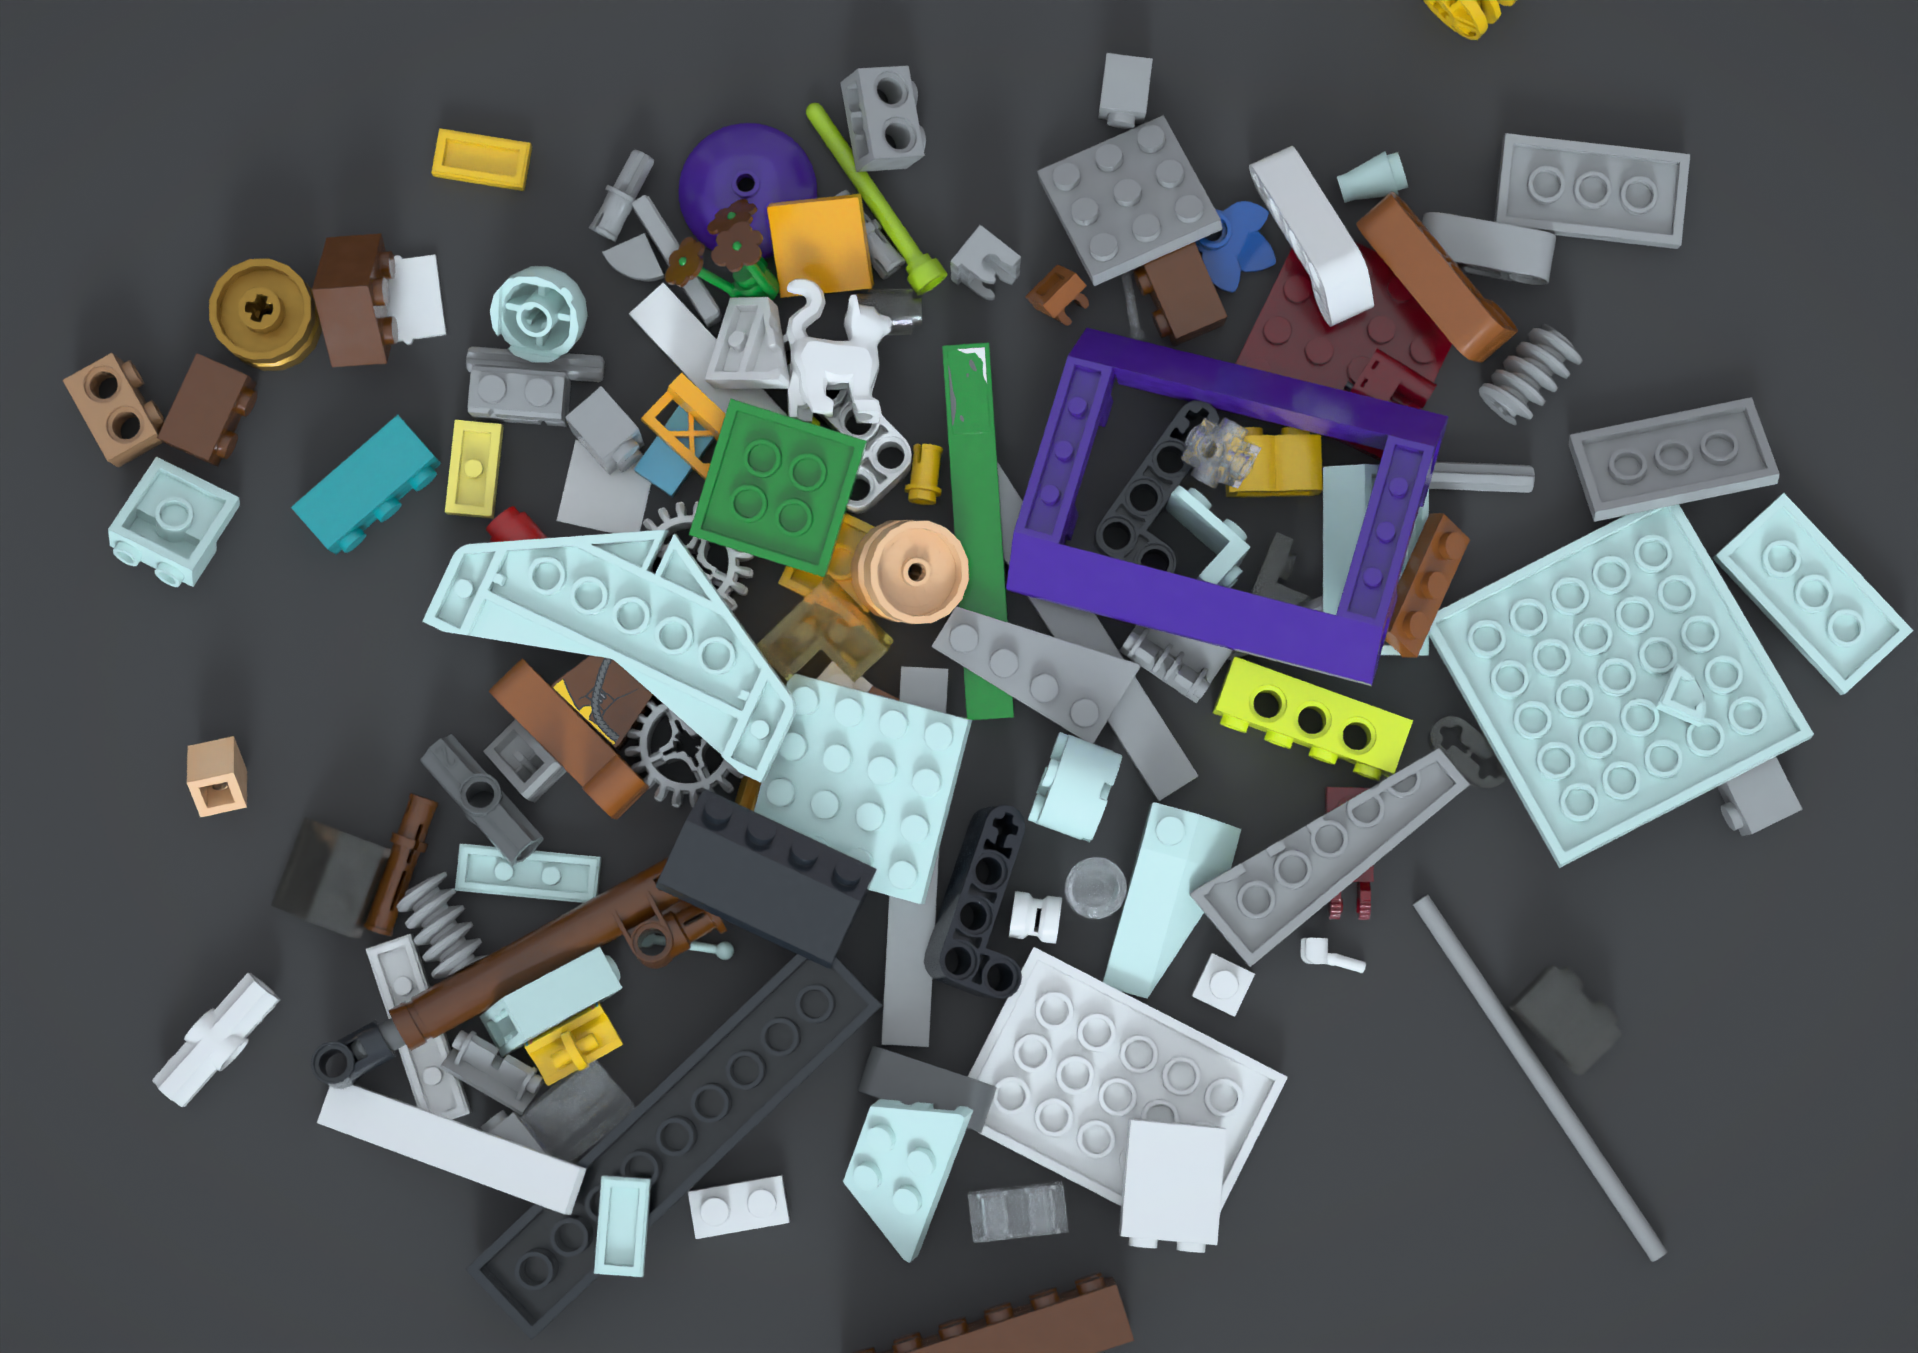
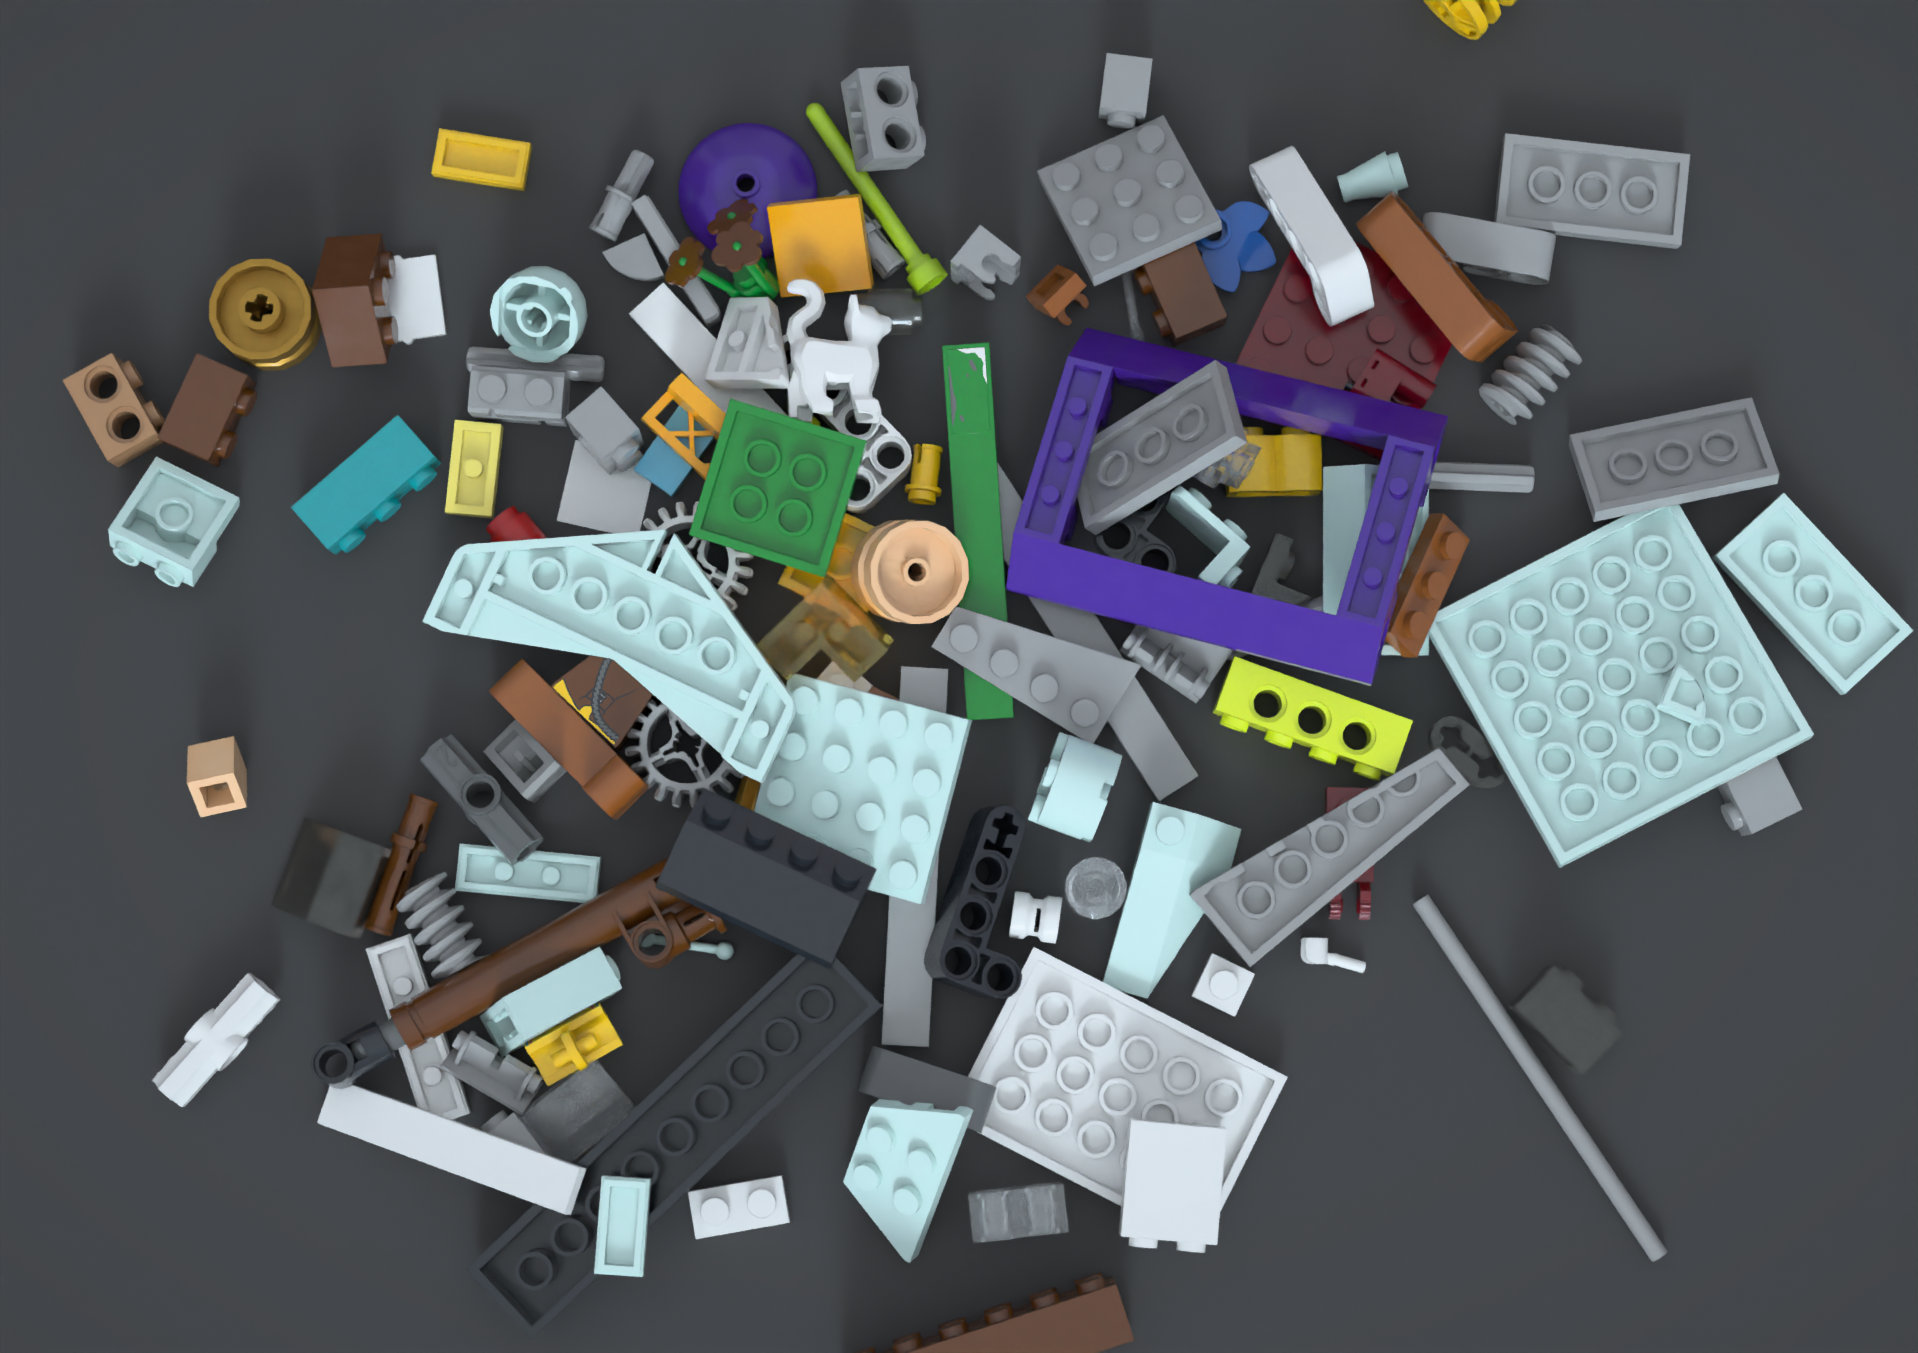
none -> light grey plate [1077,360,1247,535]

